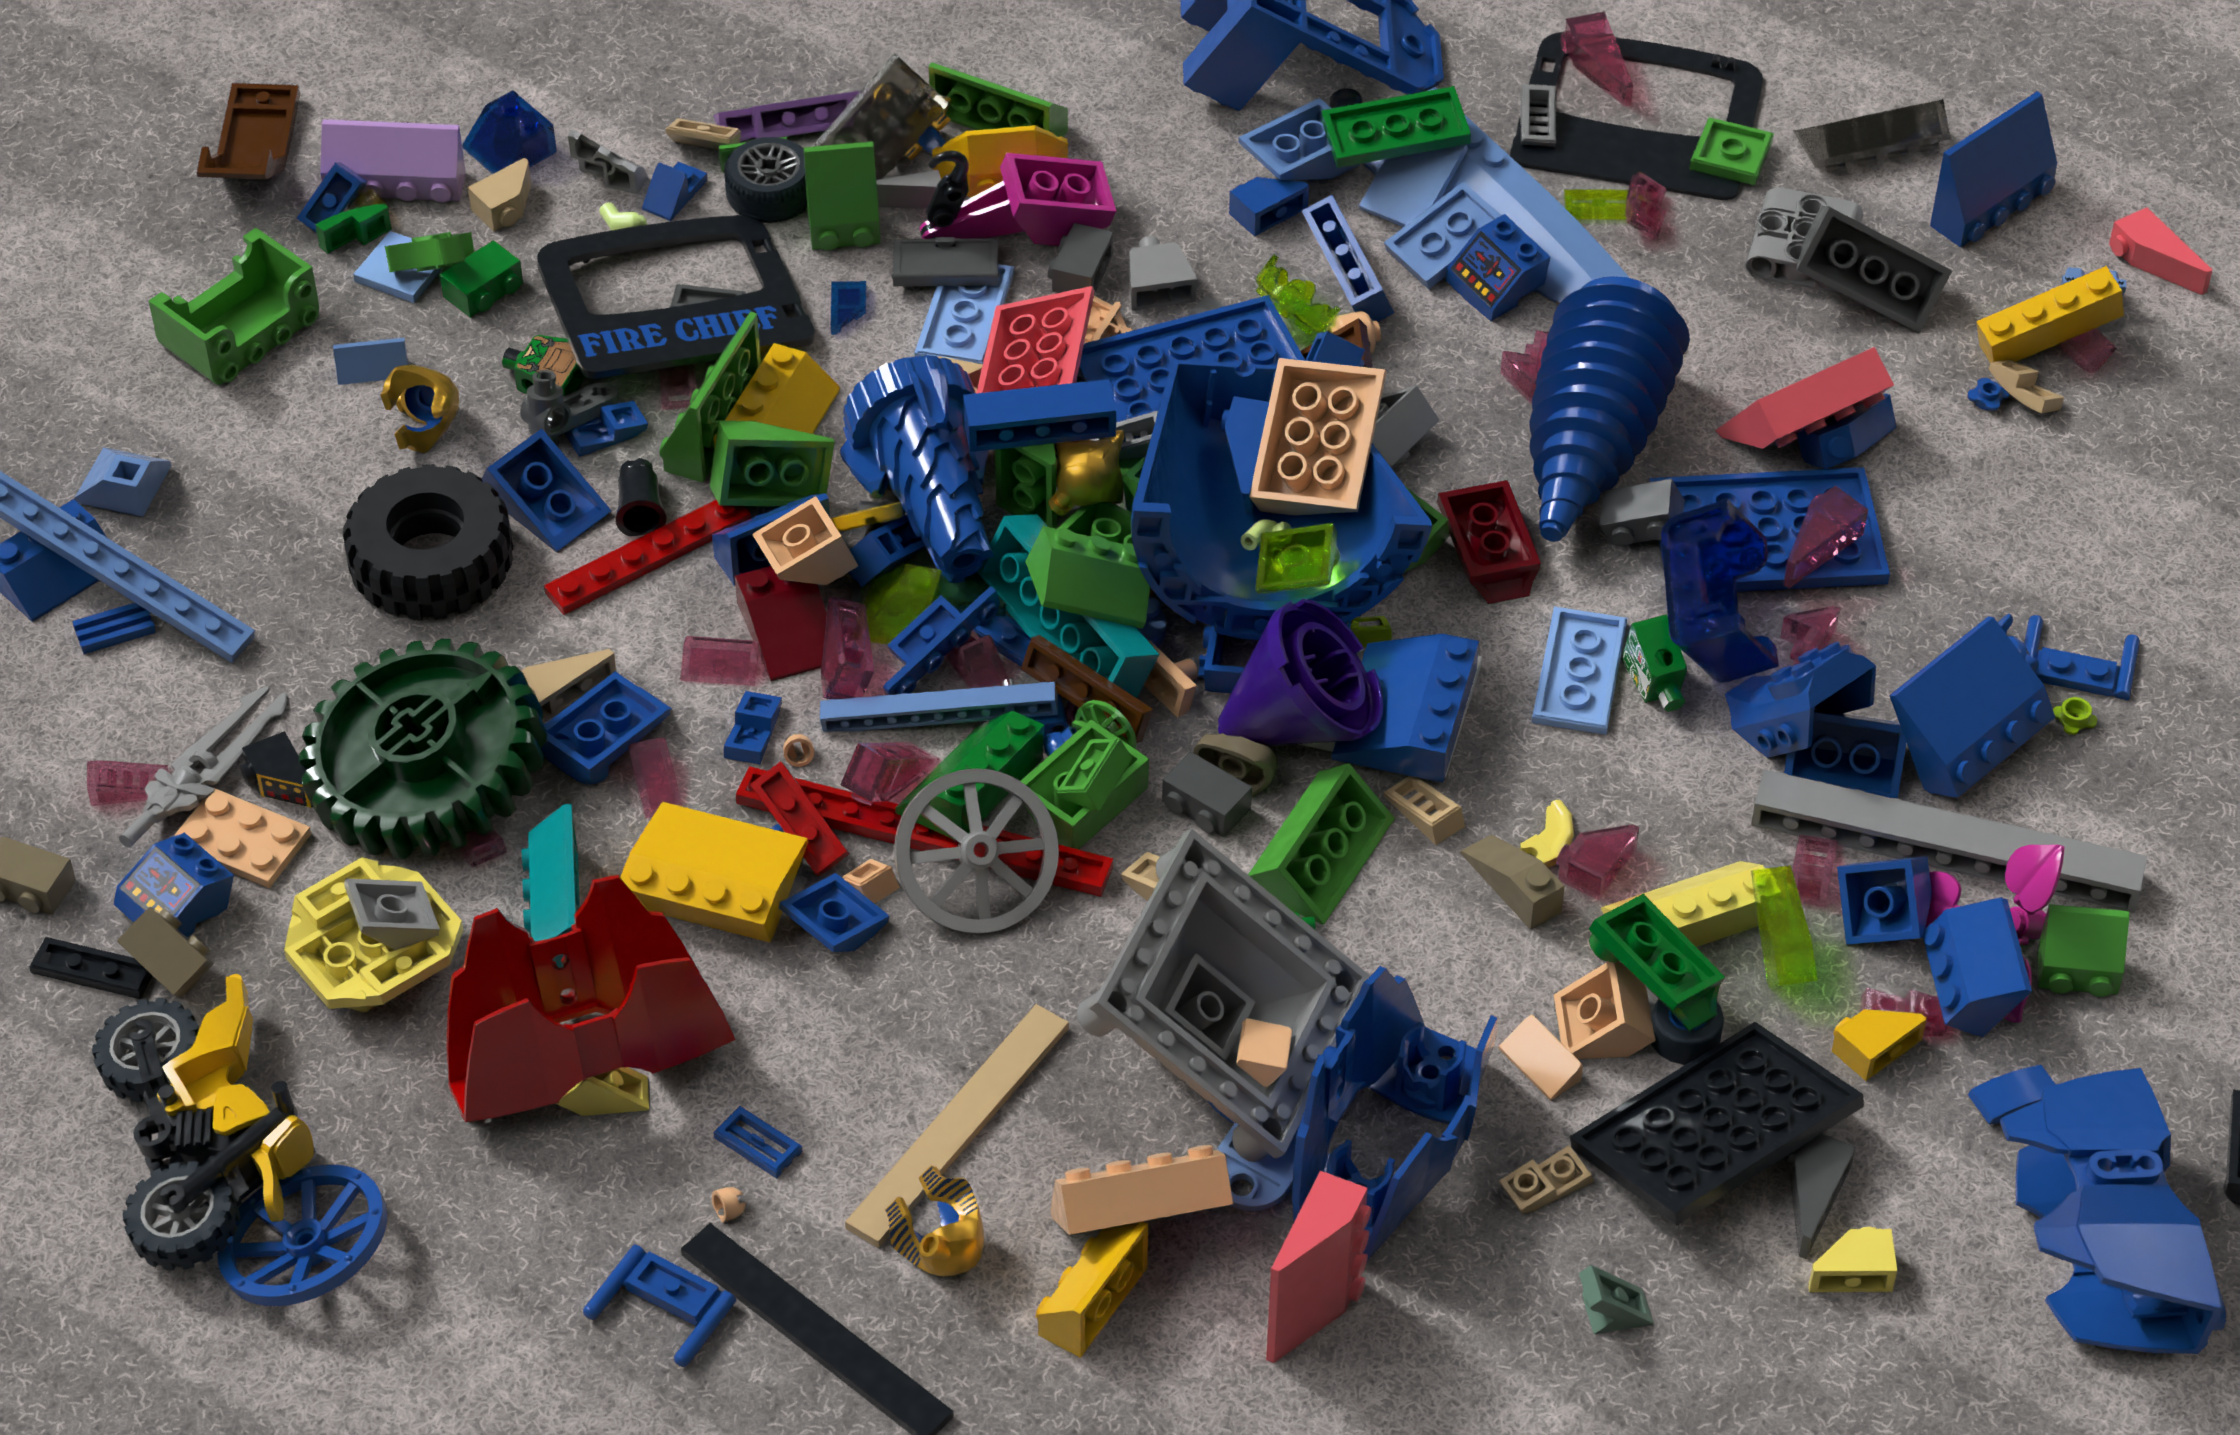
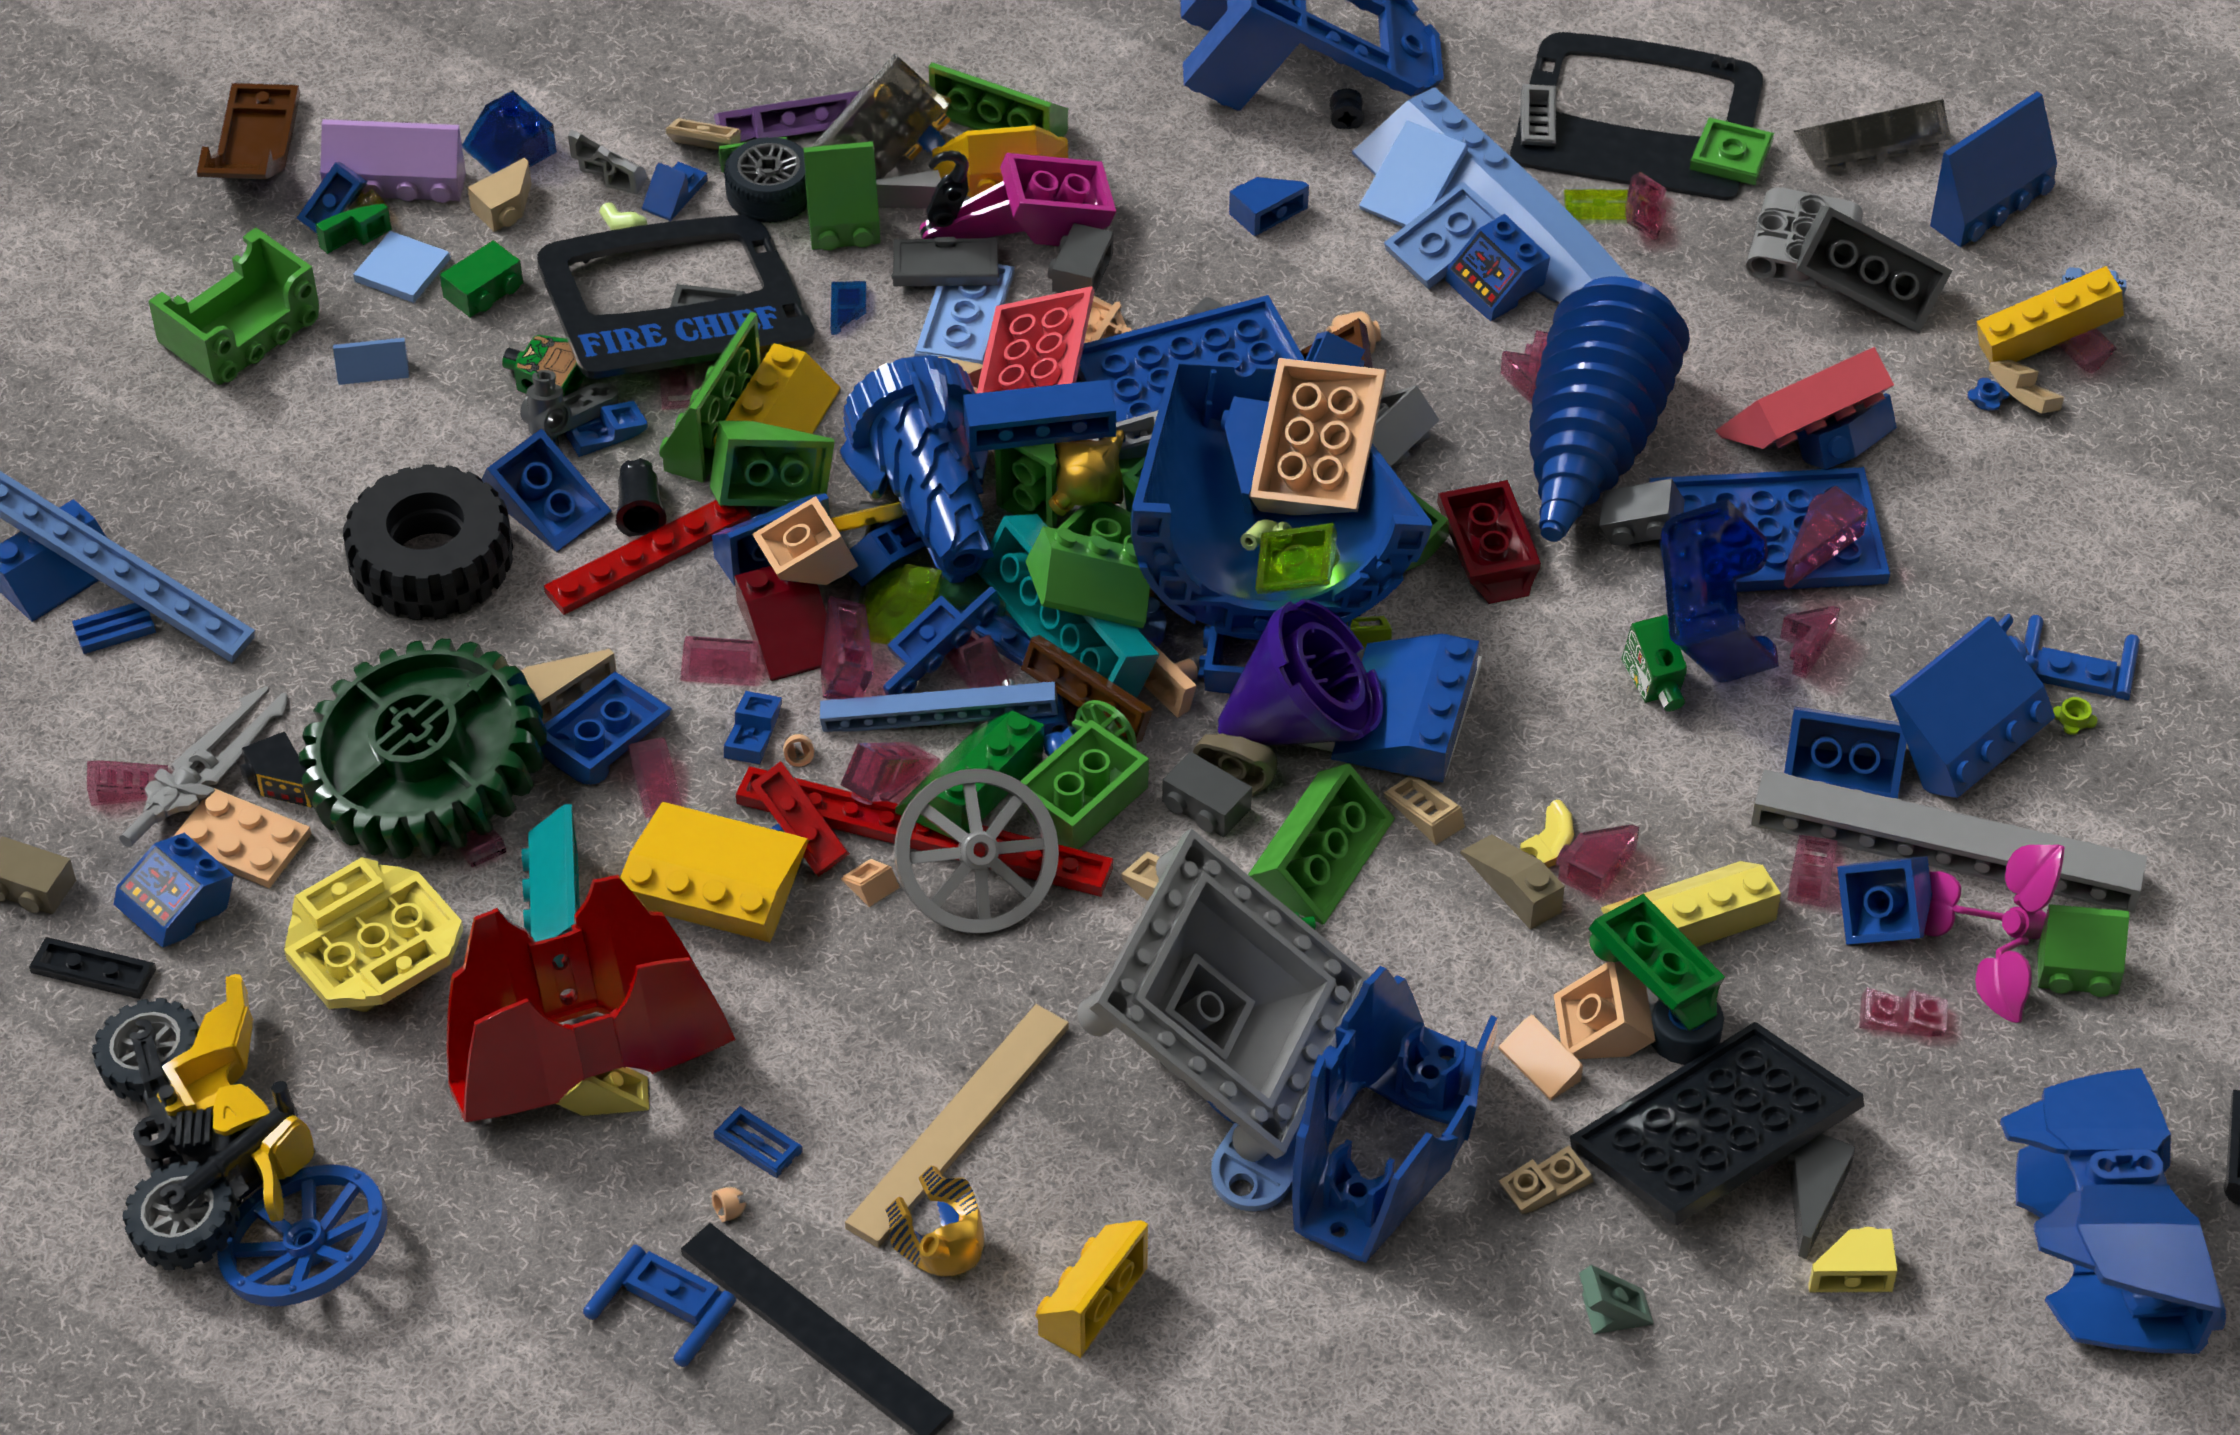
medium blue slope [75,447,171,517] -> none
dark tan brick [117,906,214,998] -> none
light grey slope [344,878,440,950] -> none
pearl gold piece [380,365,460,453] -> none
bright green piece [385,232,475,272] -> none
blue slope [779,873,890,952] -> none
light nougat slope [1050,1145,1233,1235] -> none
bright green slope [1056,738,1132,811] -> none
light grey torso [1129,236,1197,310] -> none
light nougat slope [1236,1018,1292,1088] -> none
medium blue slope [1238,98,1359,180] -> none
clear neon green plate [1255,254,1342,335] -> none
coral slope [1266,1171,1371,1363] -> none
blue brick [1302,195,1394,322] -> none
green plate [1321,86,1471,168] -> none
light blue tile [1532,606,1628,735] -> none
clear pink slope [1560,12,1633,106] -> none
blue slope [1725,642,1876,758] -> none
clear neon green slope [1751,865,1818,988] -> none
yellow slope [1832,1009,1927,1081] -> none
blue slope [1923,897,2032,1037] -> none
blue slope [1968,1065,2056,1125] -> none
coral slope [2109,207,2213,295] -> none

